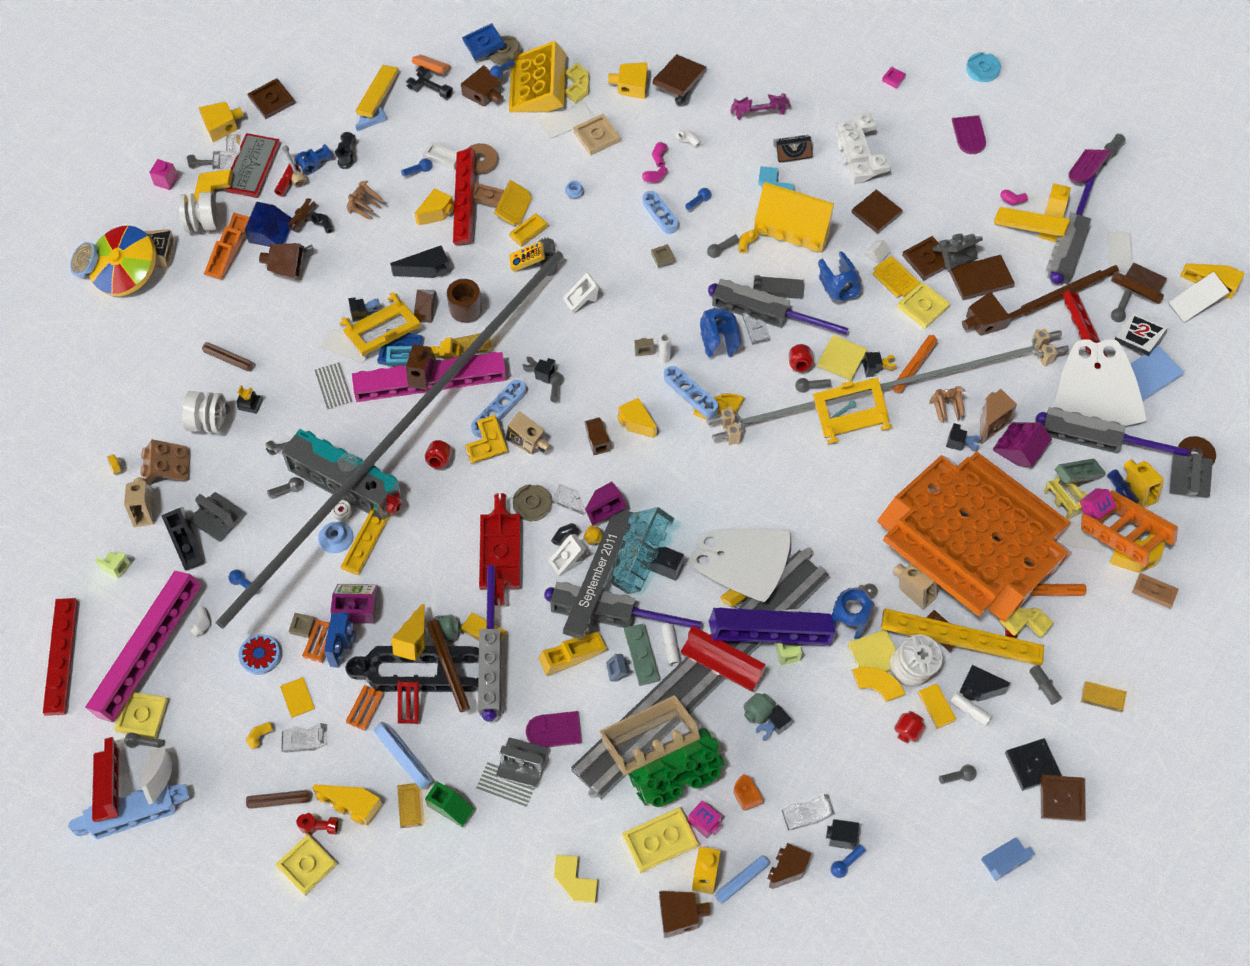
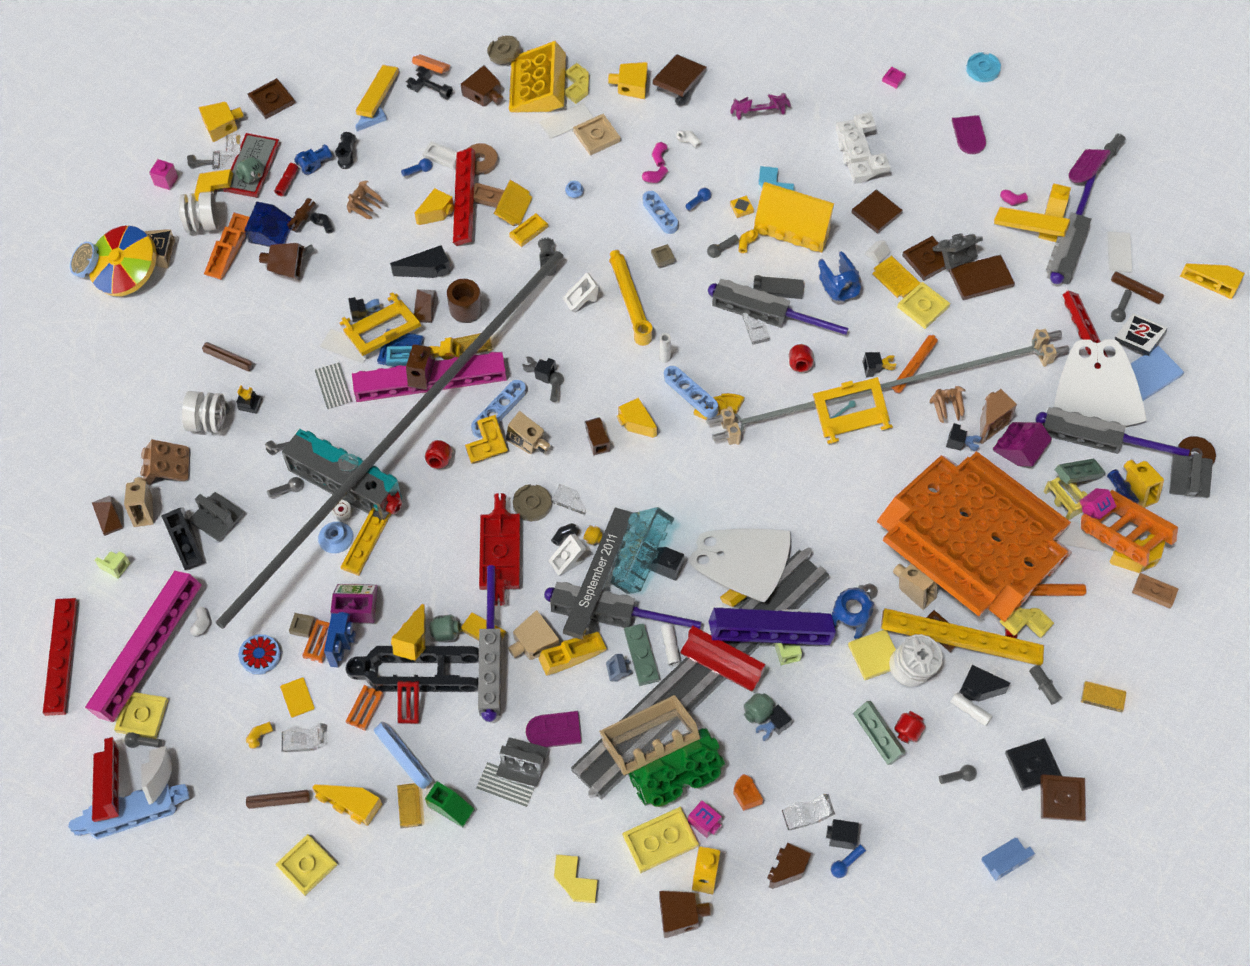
yellow tile [107,454,121,474] -> none
blue bar [228,569,259,594] -> none
hinge [282,145,307,187] -> none
red leg [296,812,339,835] -> none
reddish brown axle [427,619,470,713] -> none
blue tile [462,23,506,61] -> none
blue bar [490,60,515,79] -> none
yellow tile [509,241,545,272] -> none
magenta slope [585,481,627,526] -> none
dark tan plate [634,338,654,356] -> none
blue piece [700,307,741,357] -> none
light blue axle [715,855,769,904] -> none
panel [773,135,813,162] -> none
dark grey bar [795,378,832,393] -> none
light yellow tile [817,335,867,381] -> none
yellow tile [852,667,905,702] -> none
yellow tile [918,683,956,729] -> none
reddish brown torso [962,292,1011,336] -> none
reddish brown axle [1009,265,1119,321] -> none
reddish brown tile [1121,263,1167,299] -> none
white sticker [1169,272,1229,322] -> none
none -> reddish brown slope [92,496,123,536]
none -> sand green head [236,157,264,183]
none -> tan torso [508,610,560,660]
none -> yellow piece [609,250,652,346]
none -> yellow tile [730,195,754,218]
none -> sand green plate [853,701,906,765]

